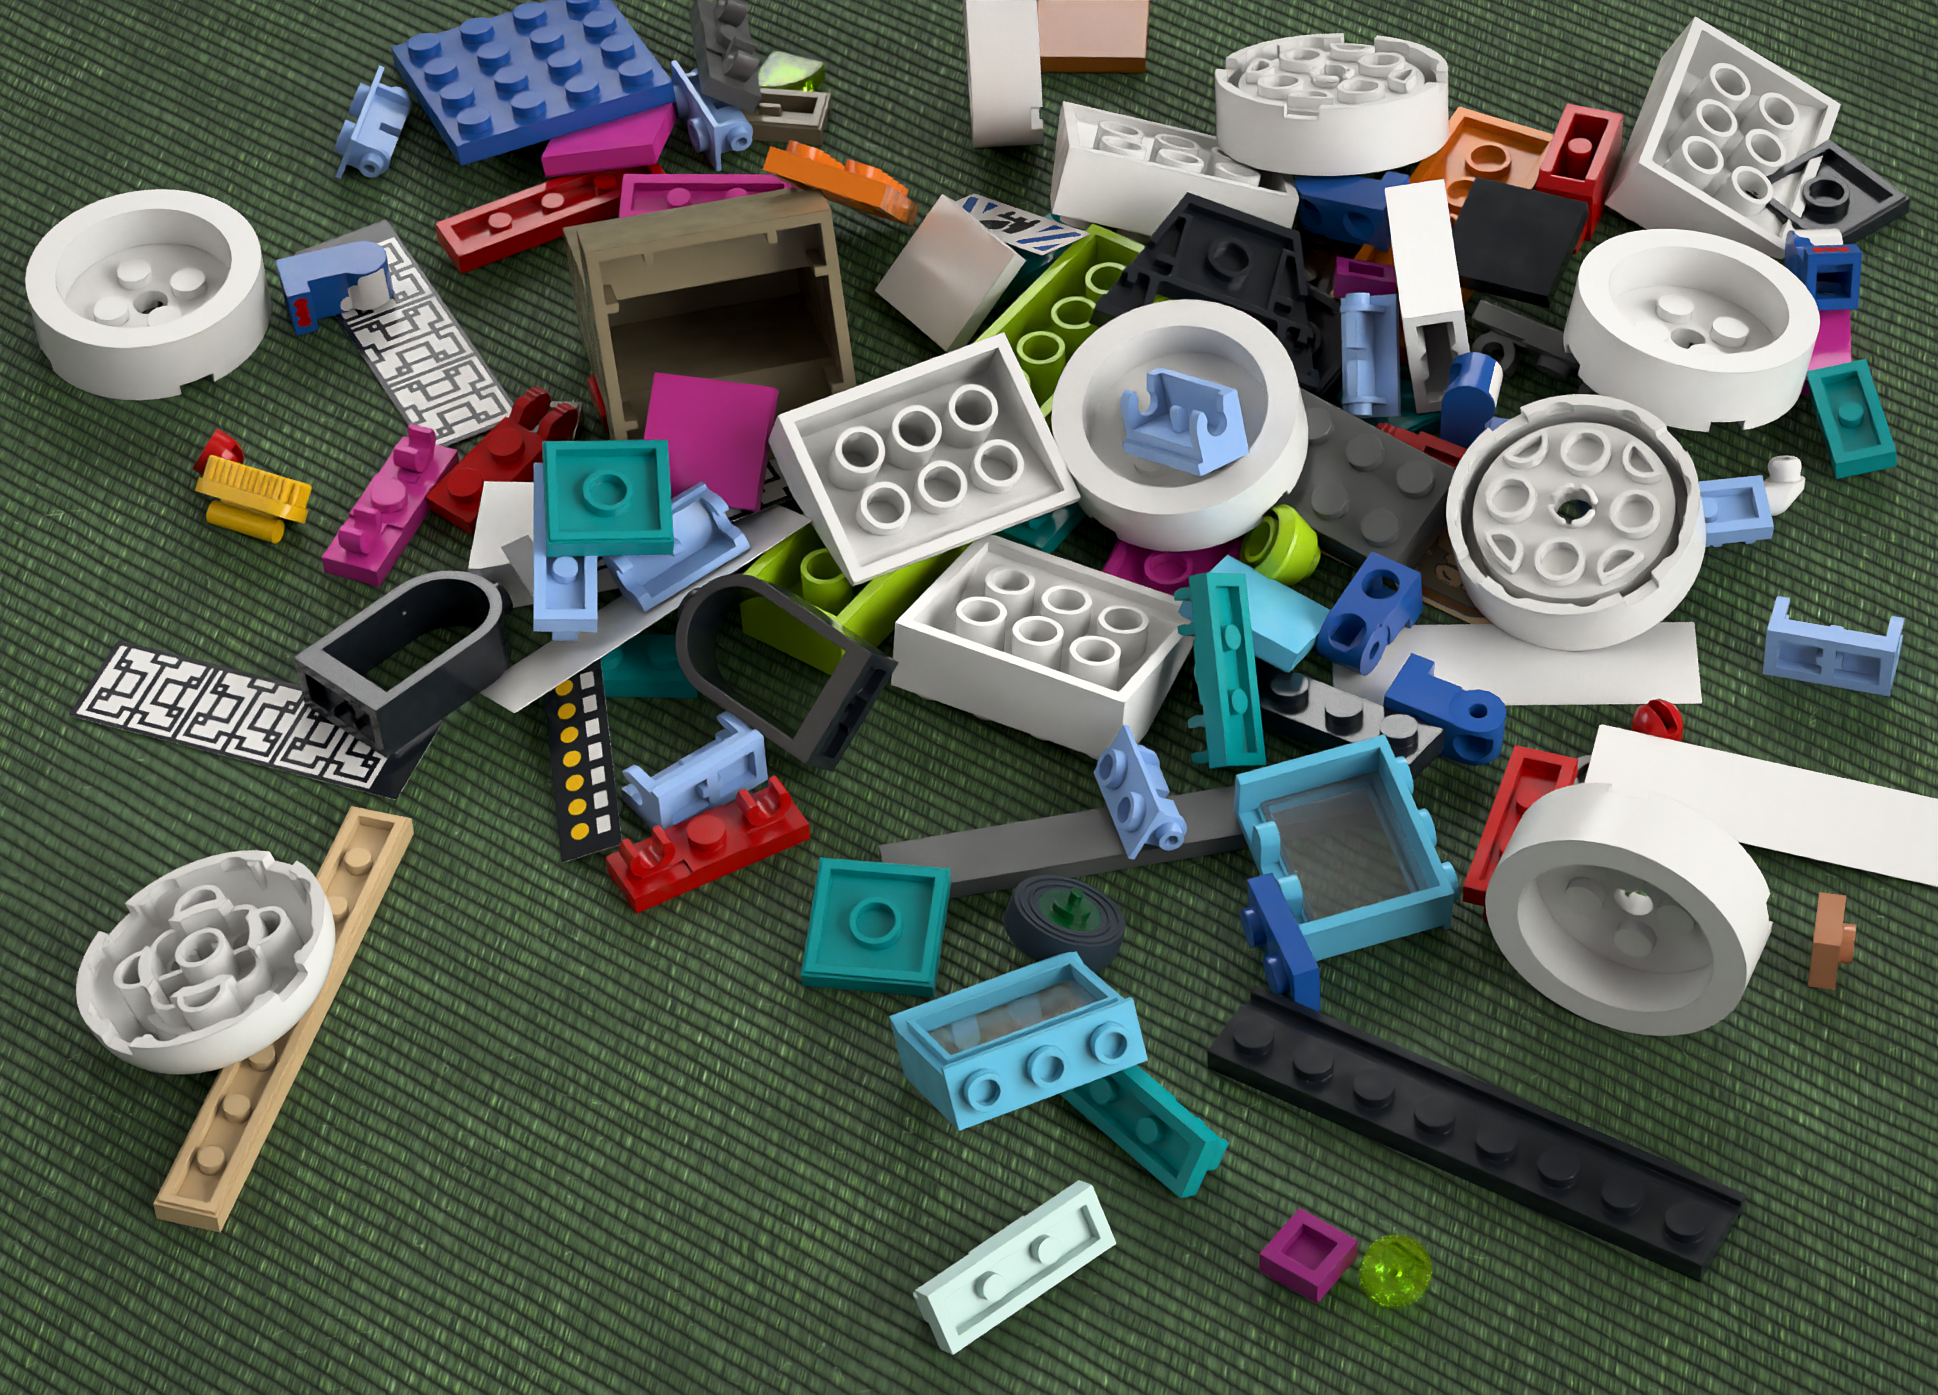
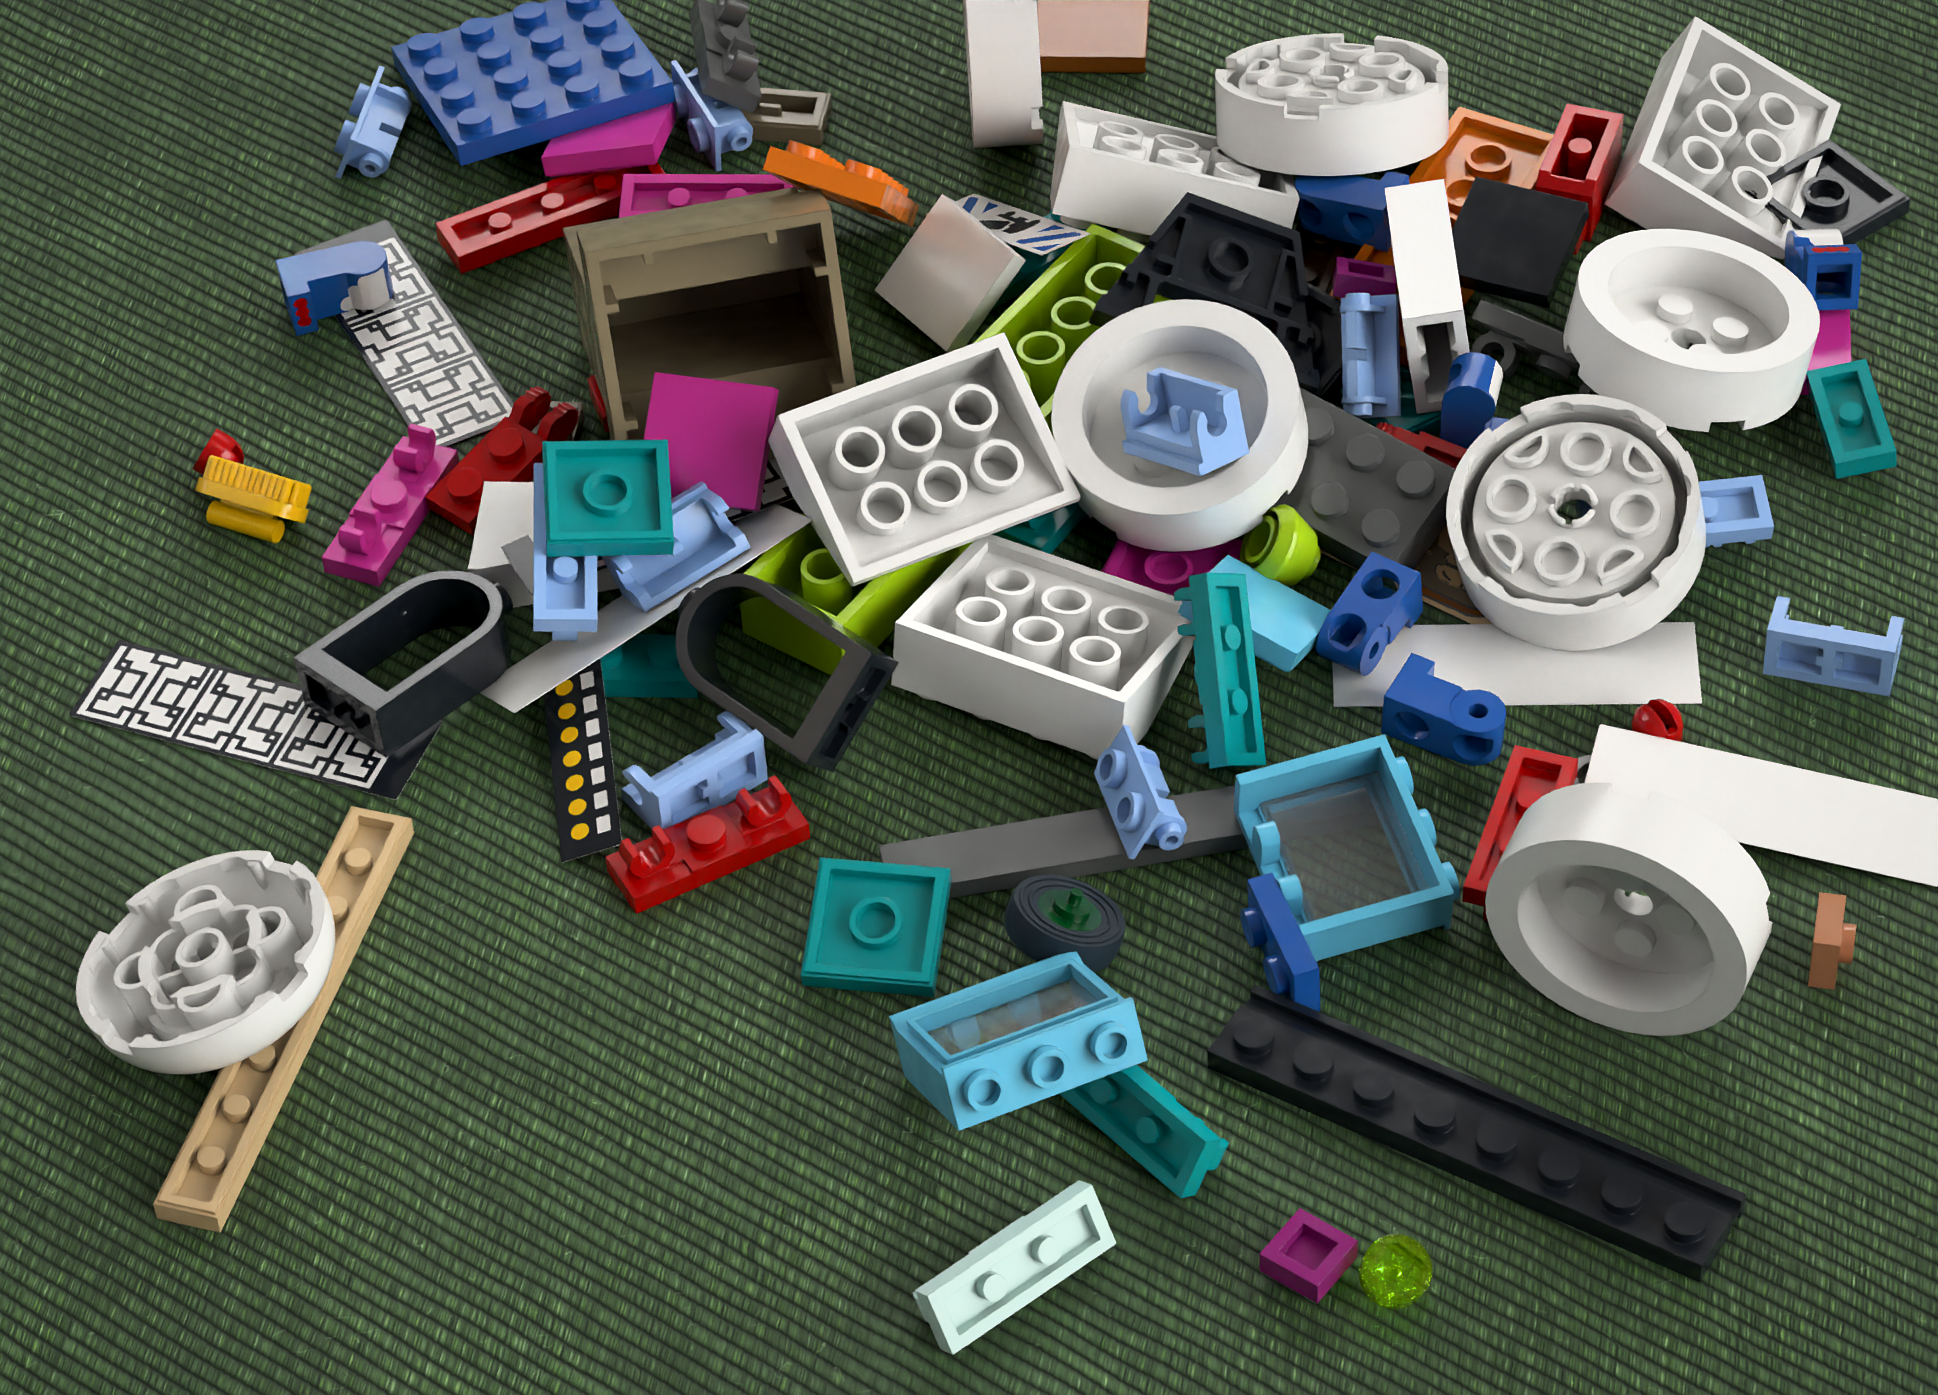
white brick [25,189,271,400] -> none
clear neon green tile [757,50,826,91] -> none
black plate [1192,657,1444,781] -> none
white arm [1764,455,1805,516] -> none

